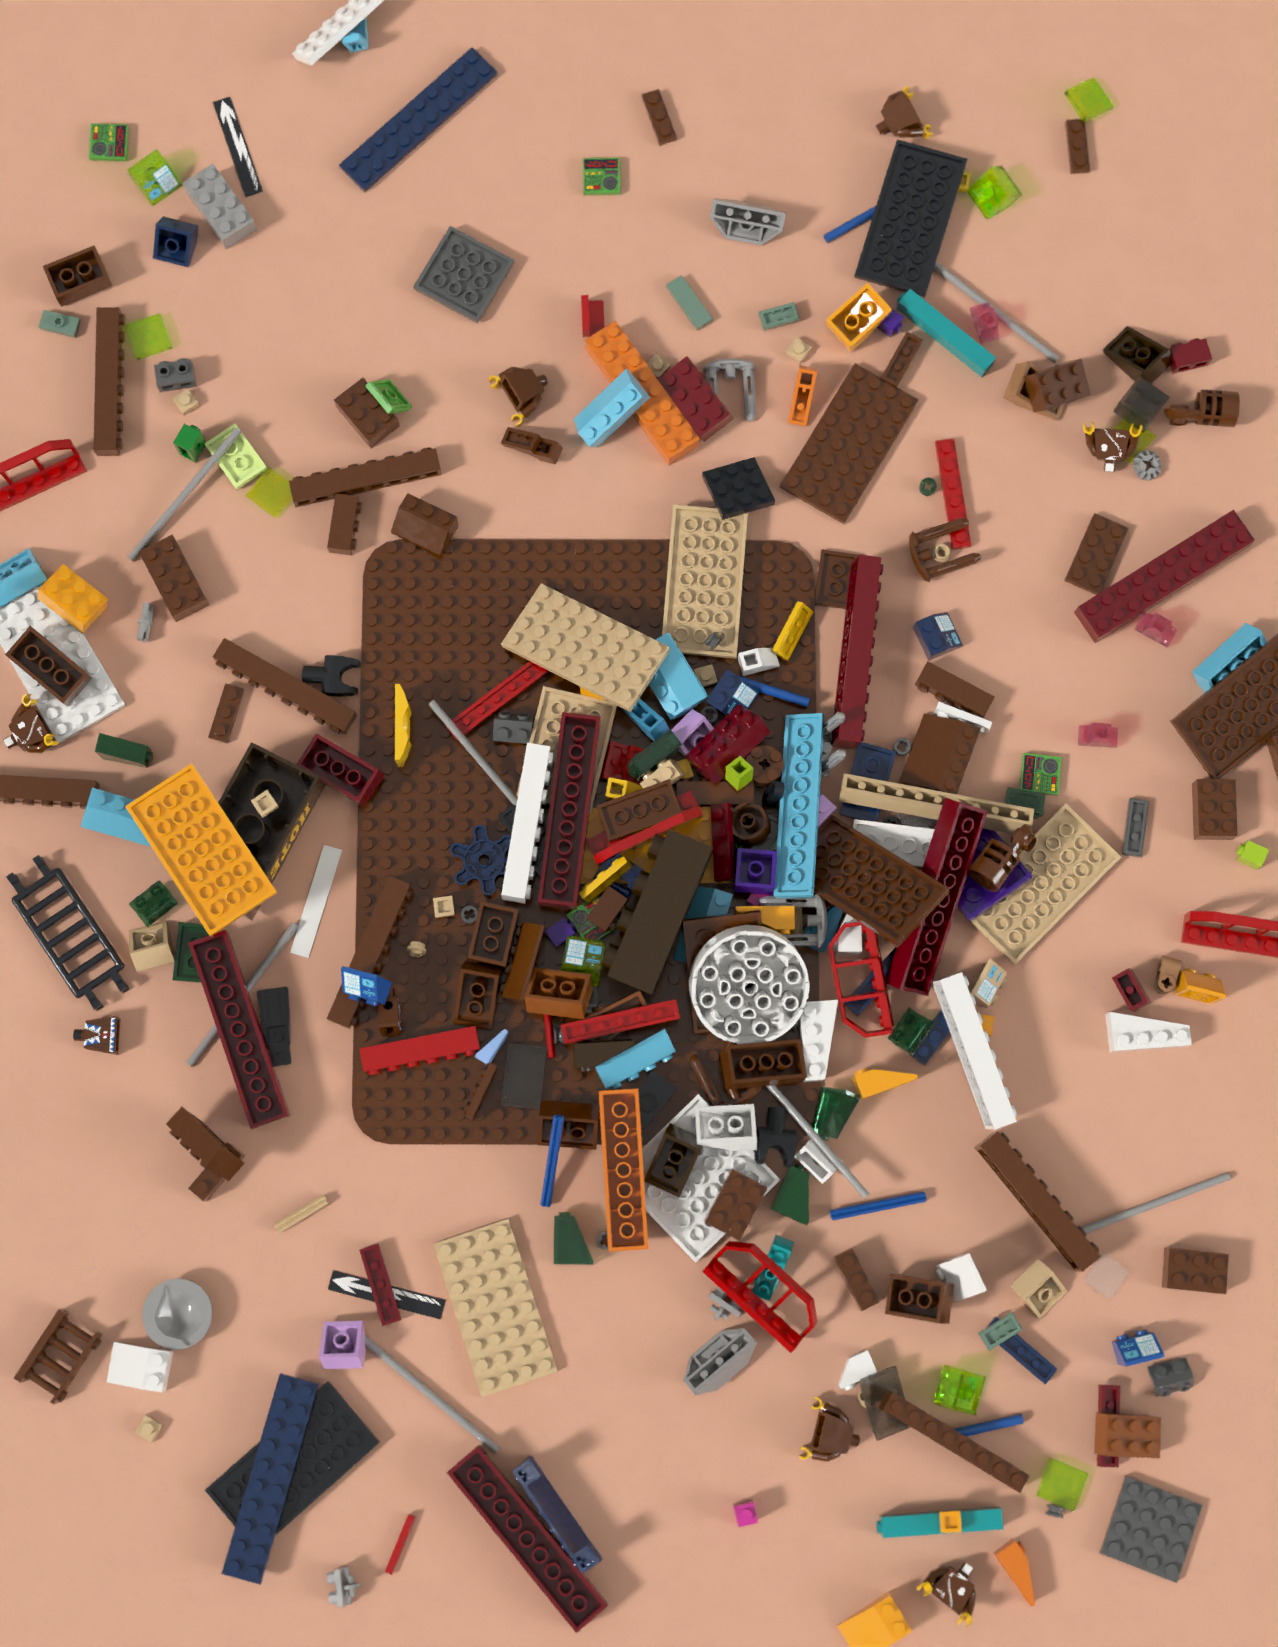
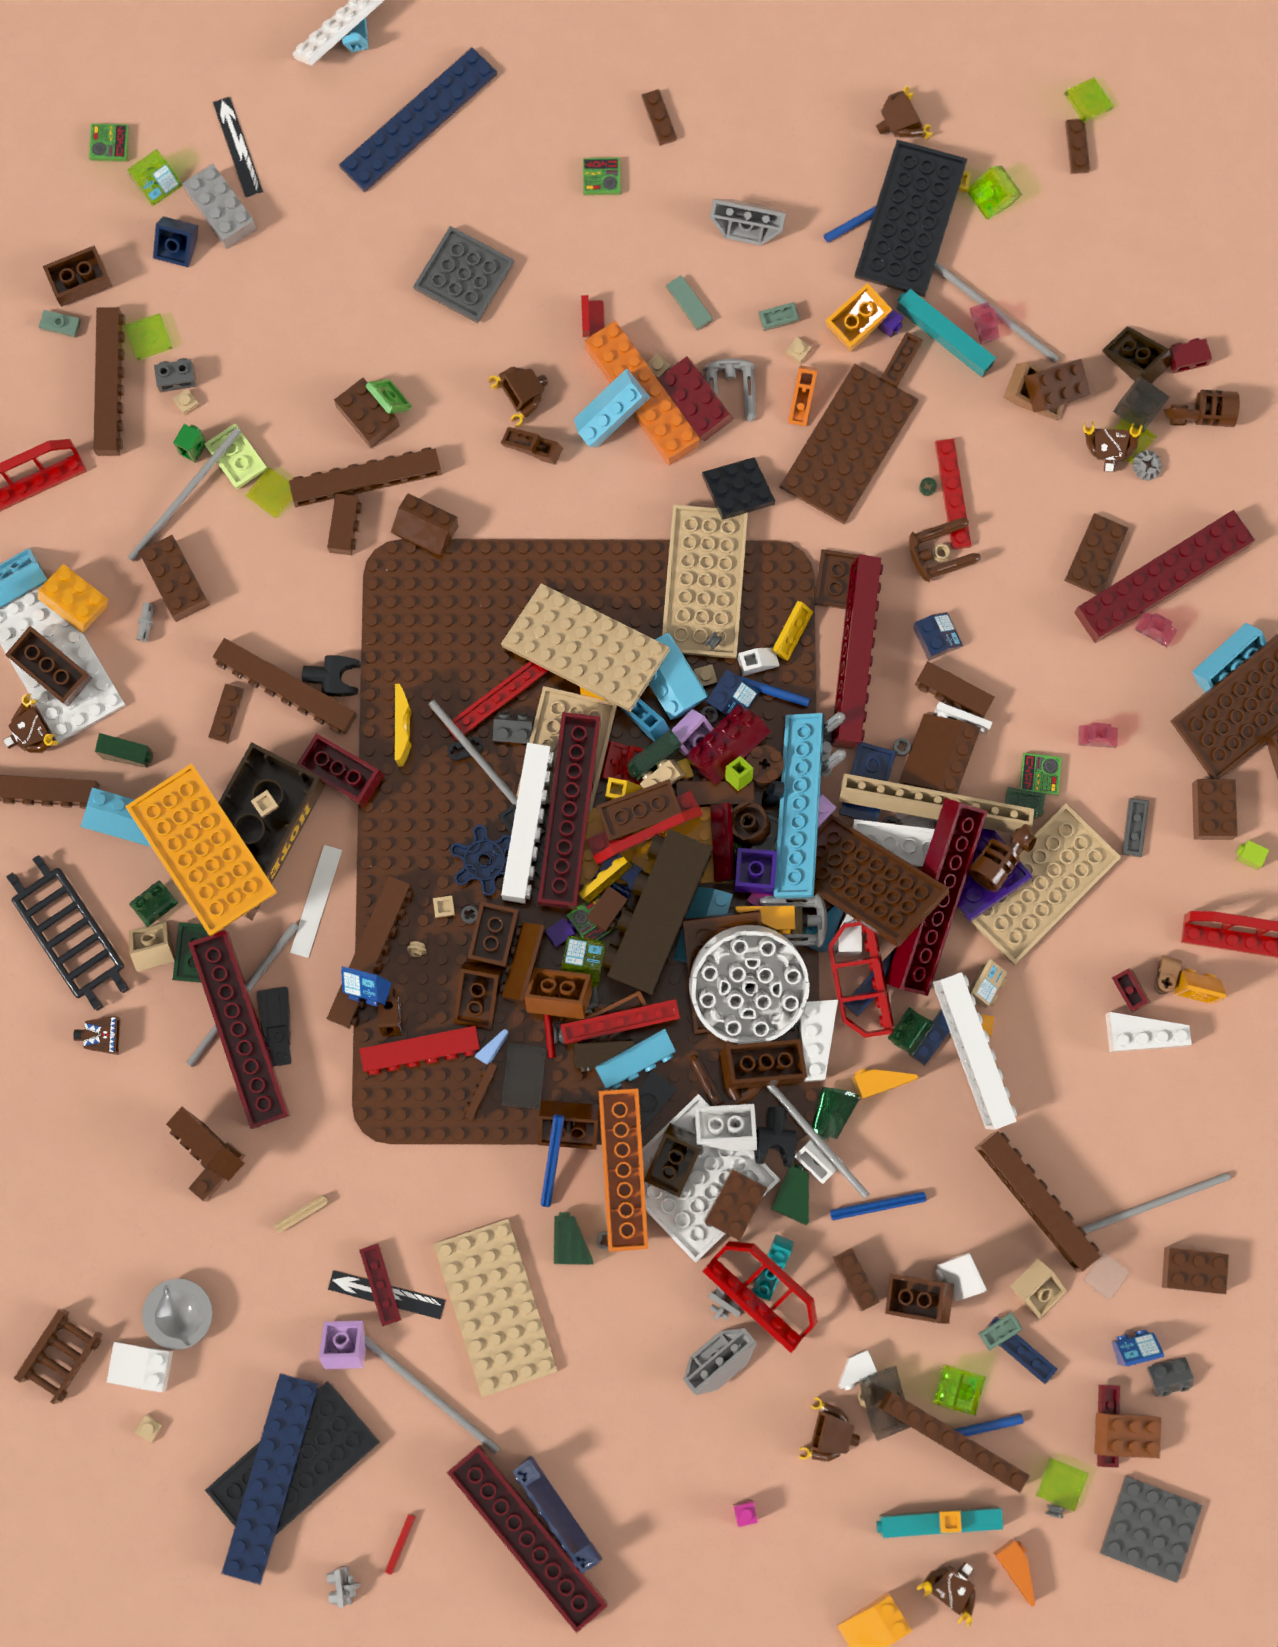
none -> black beam [447,737,483,762]

